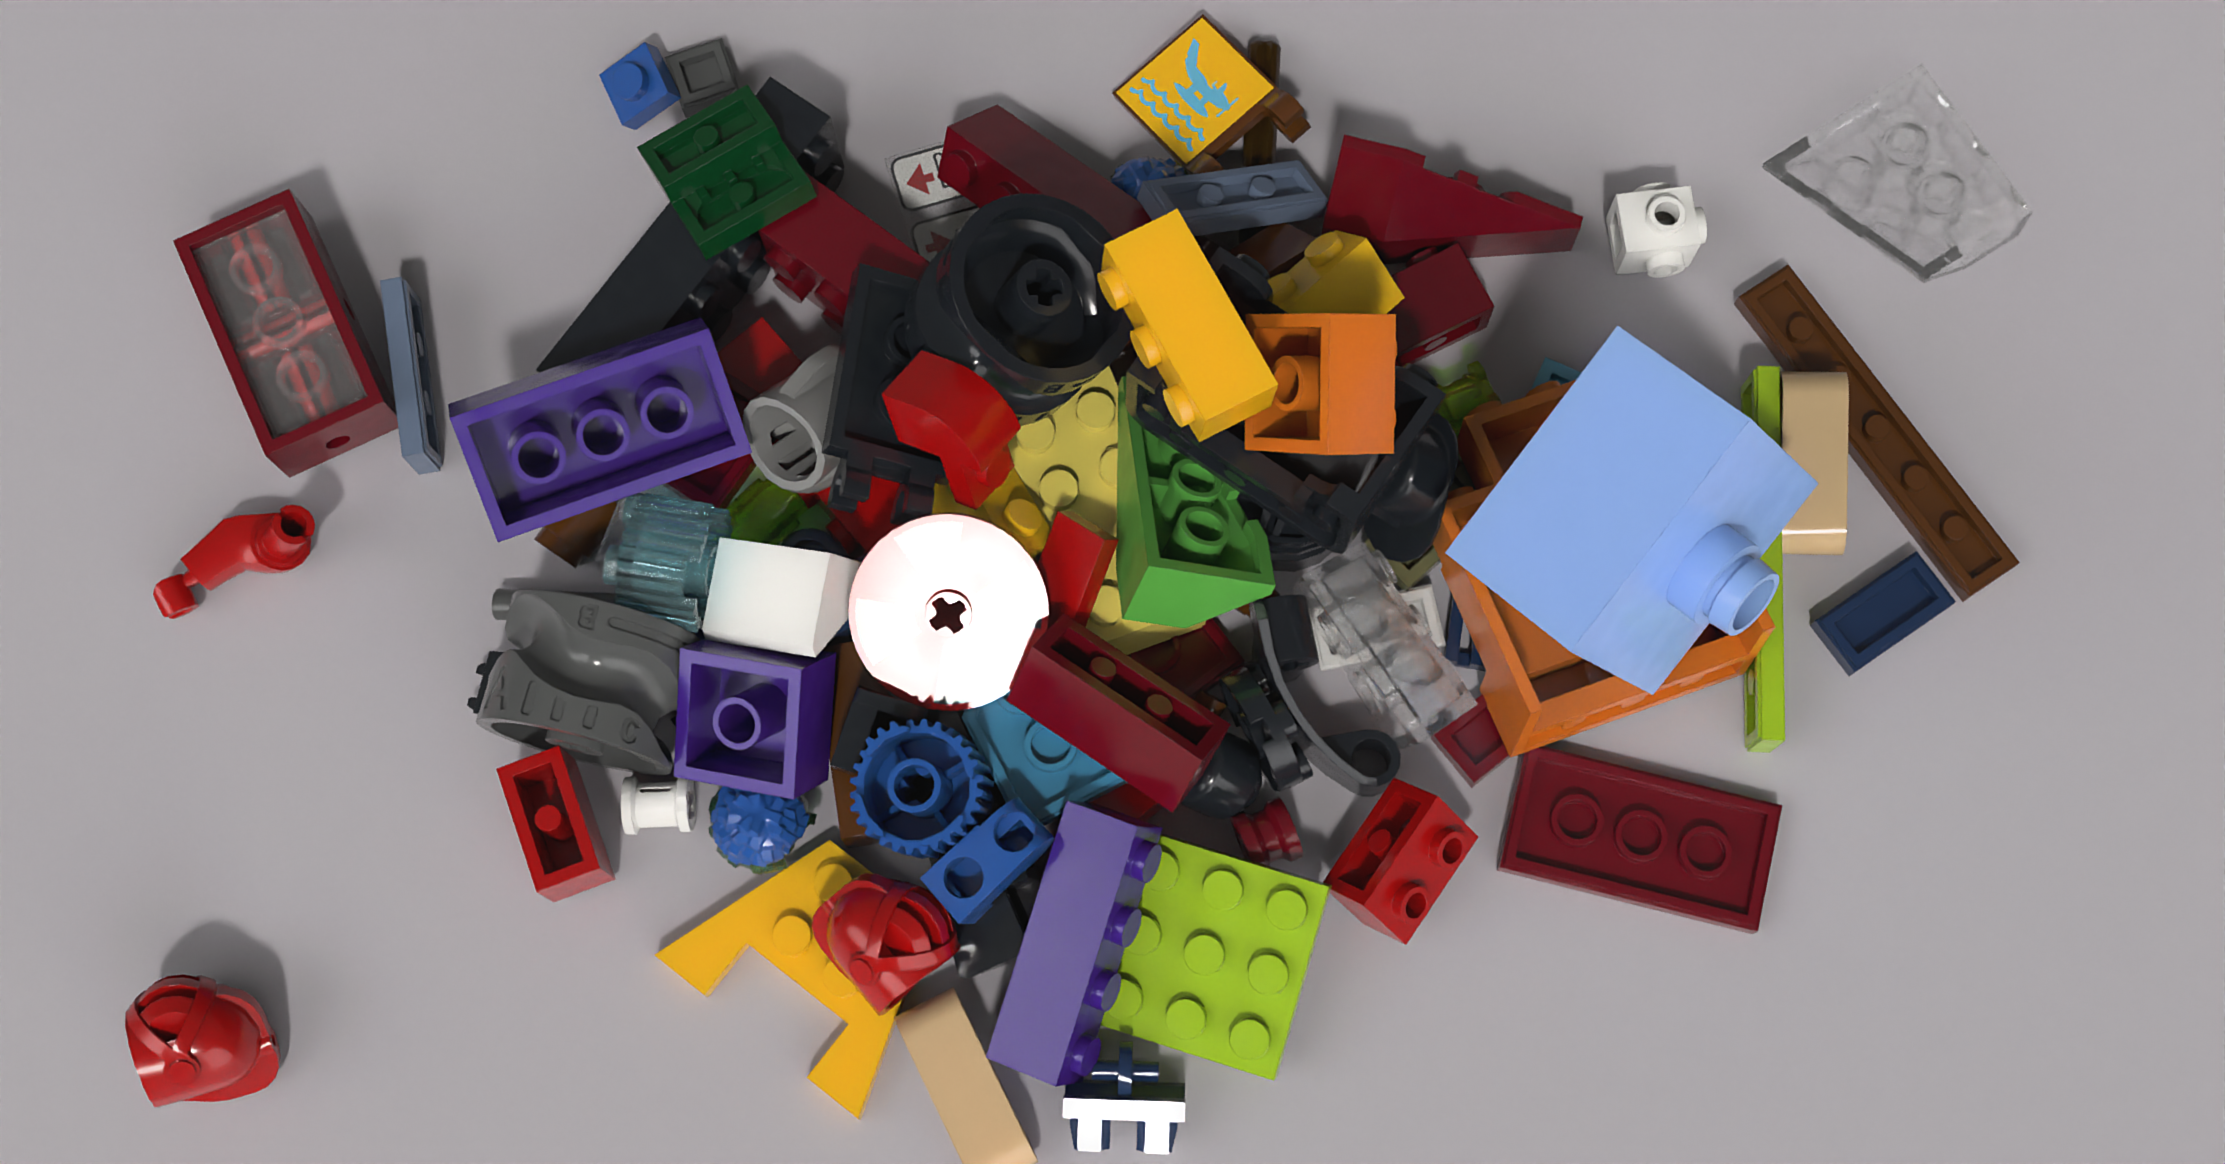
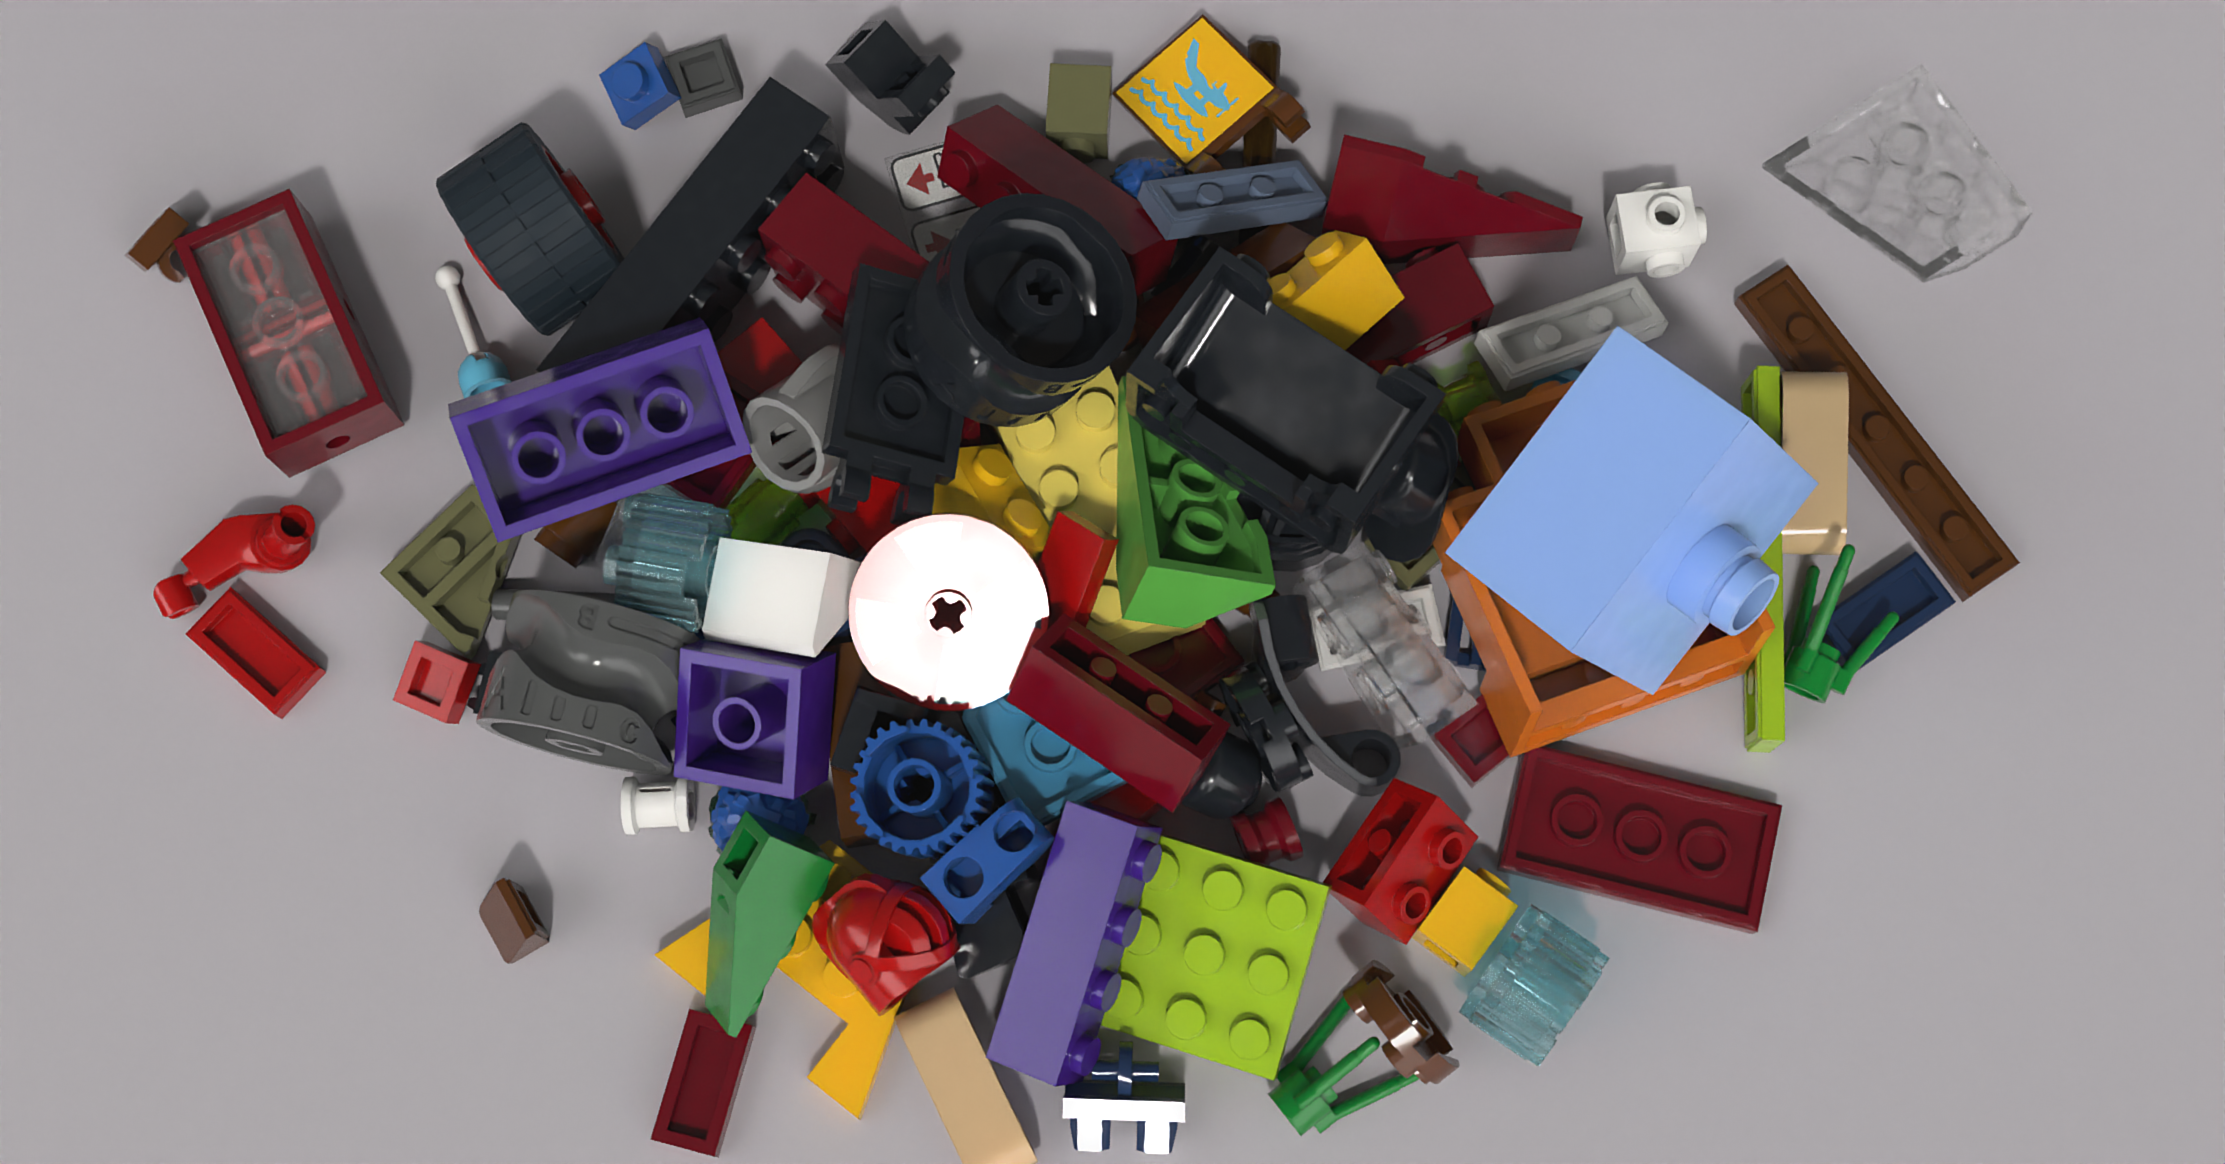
red helmet [125,974,281,1108] -> none
sand blue tile [380,277,442,475] -> none
red brick [496,745,616,902] -> none
dark green slope [637,85,817,260] -> none
red brick [882,350,1021,510] -> none
yellow brick [1097,209,1278,442] -> none
orange brick [1245,313,1397,455] -> none
none -> reddish brown tile [124,207,189,283]
none -> red tile [186,587,326,719]
none -> olive wing [380,484,520,660]
none -> plate [393,640,481,724]
none -> hinge [435,266,512,398]
none -> black wheel [436,122,624,336]
none -> reddish brown slope [479,878,550,964]
none -> dark red tile [650,1009,756,1158]
none -> green slope [705,811,835,1037]
none -> black brick [825,20,956,135]
none -> olive brick [1045,63,1112,164]
none -> green plant [1268,995,1419,1136]
none -> reddish brown plate [1342,960,1460,1084]
none -> yellow brick [1411,866,1518,977]
none -> clear light blue brick [1459,904,1609,1067]
none -> white tile [1474,276,1669,392]
none -> green plant [1784,544,1899,703]

